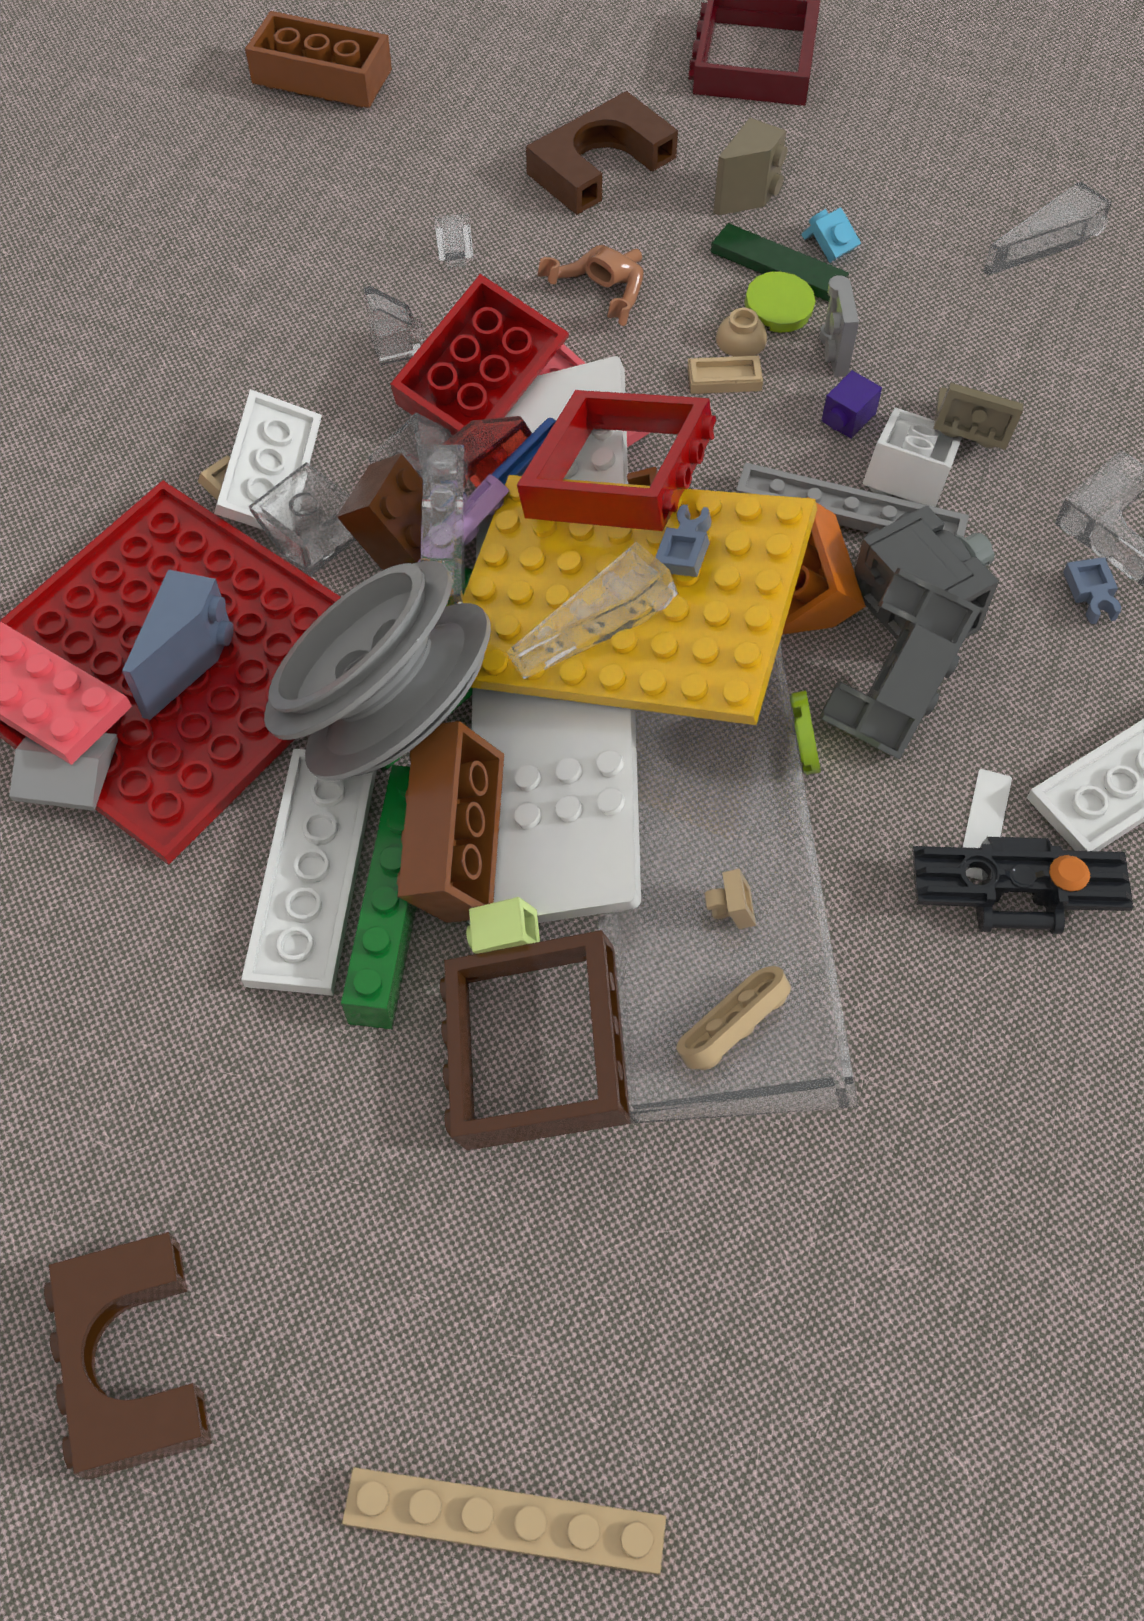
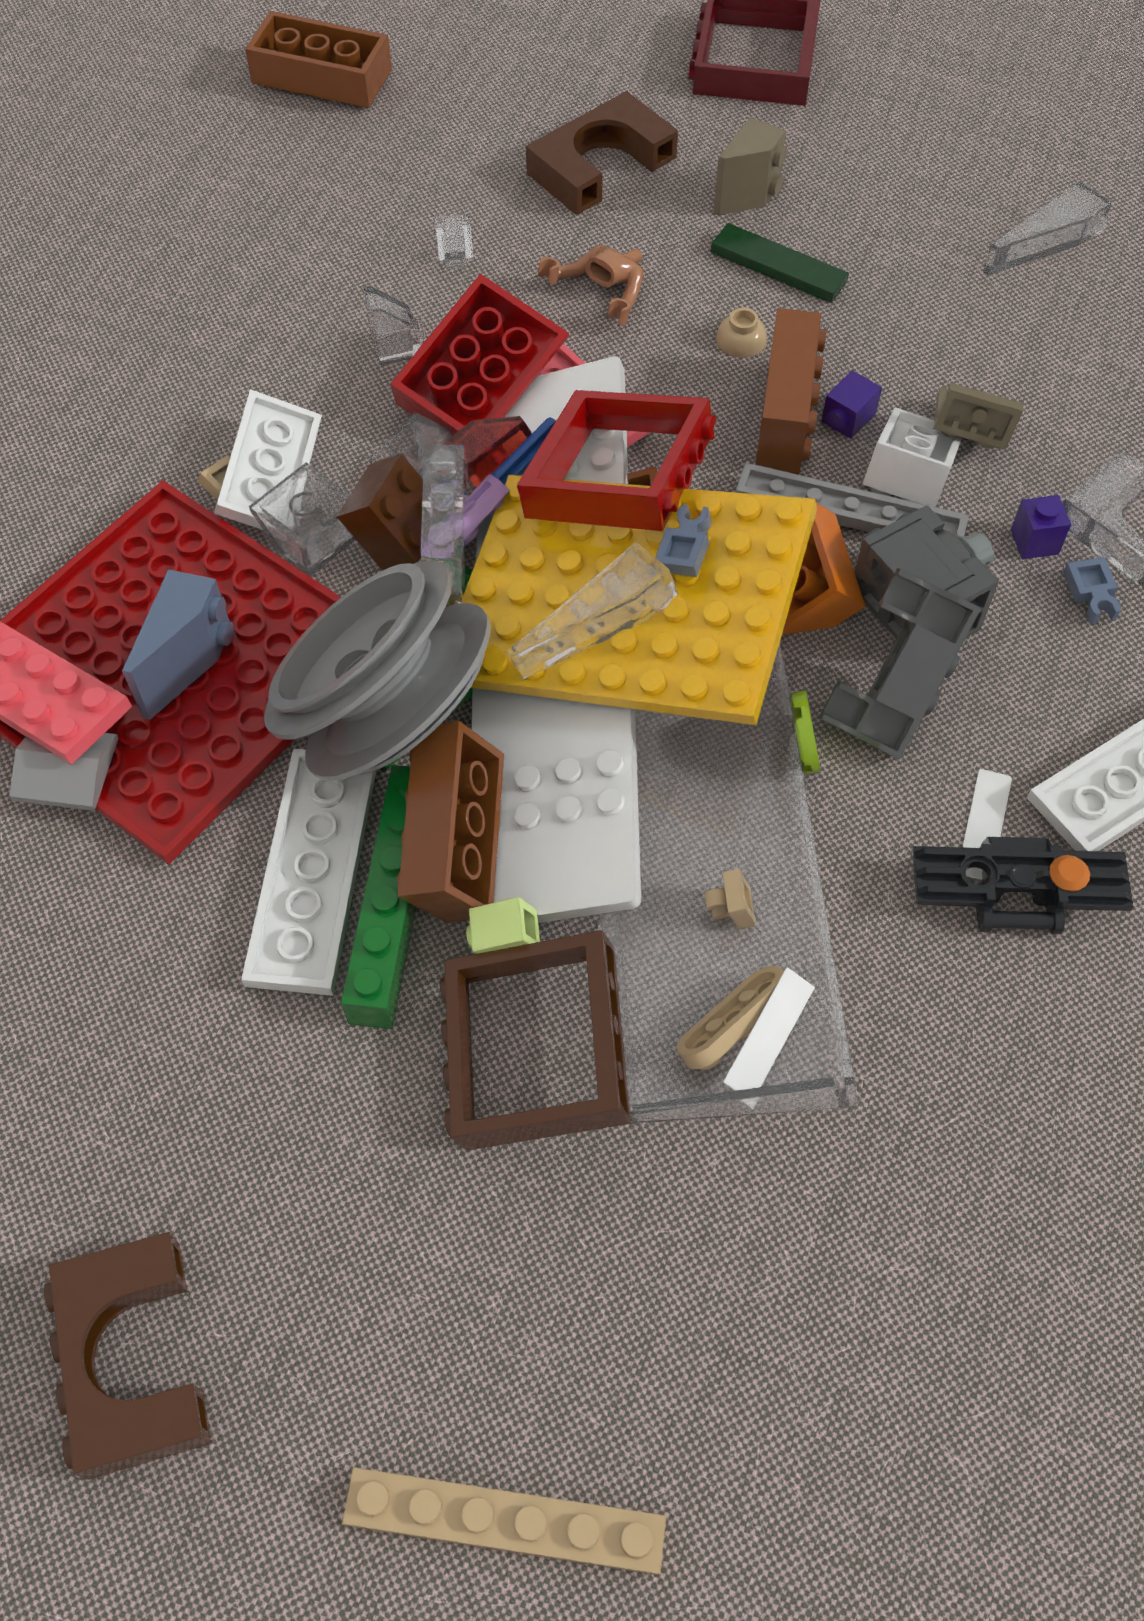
tan tile [687,356,763,394] -> none
lime tile [744,271,816,333] -> none
medium azure bracket [801,207,861,263] -> none
light grey plate [819,275,859,377] -> none
none -> white sticker [723,967,815,1102]
none -> dark orange brick [755,308,827,475]
none -> dark purple brick [1010,495,1071,560]

